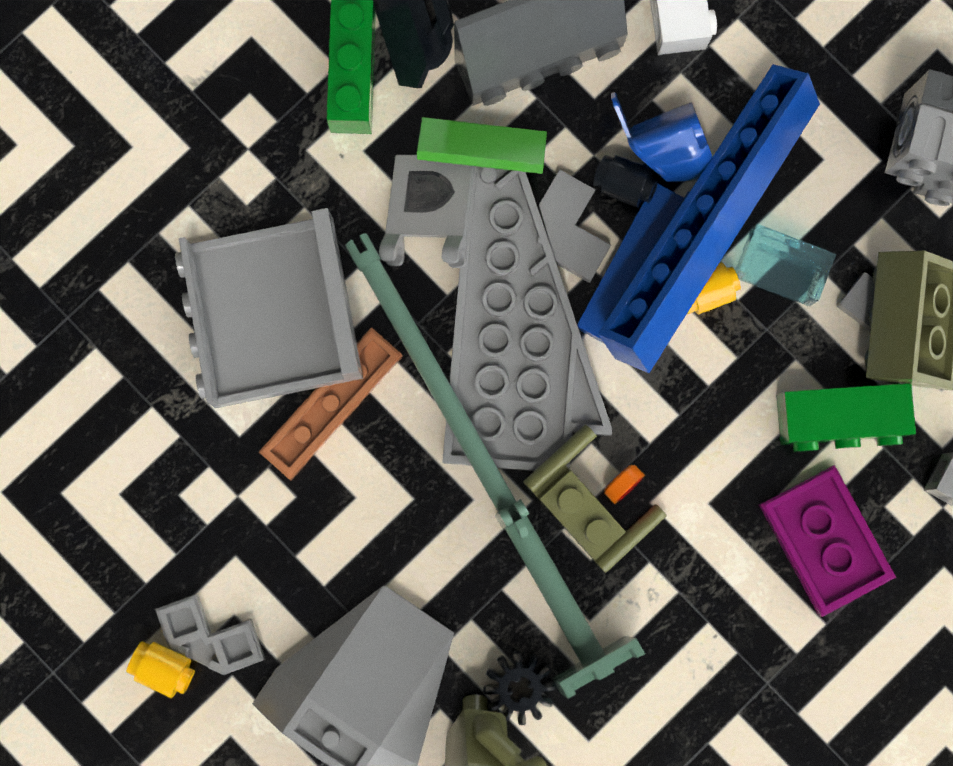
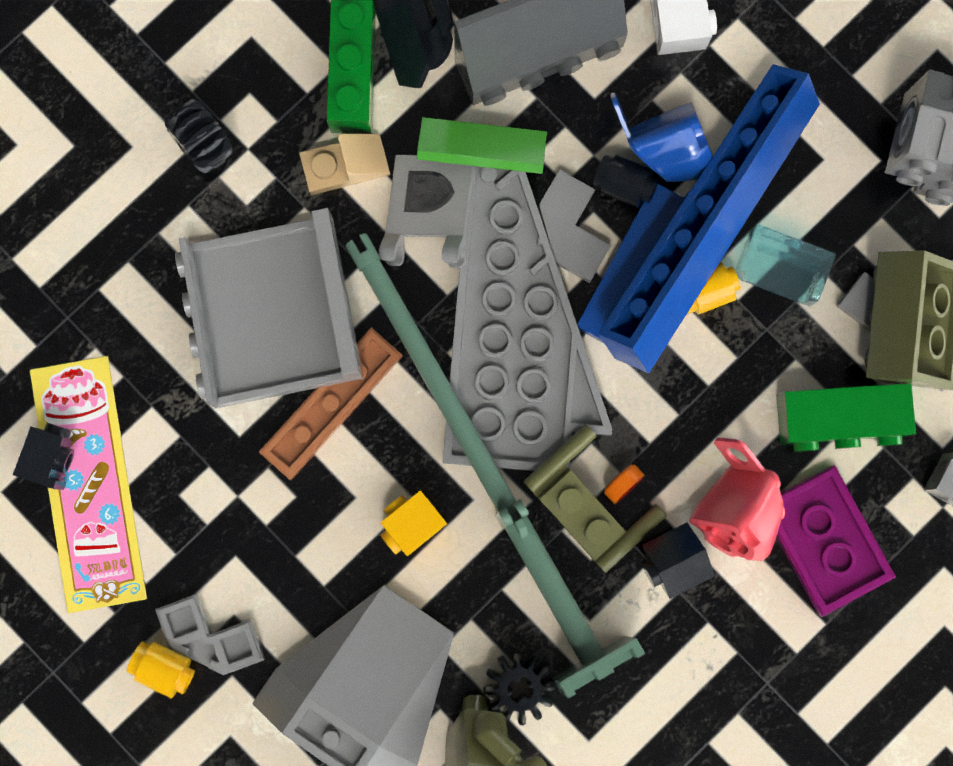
none -> black brick [13,422,74,490]
none -> sticker [30,356,147,614]
none -> black gear [165,99,233,173]
none -> tan slope [299,134,390,196]
none -> yellow brick [380,490,447,556]
none -> black brick [642,522,715,599]
none -> coral piece [689,438,785,561]

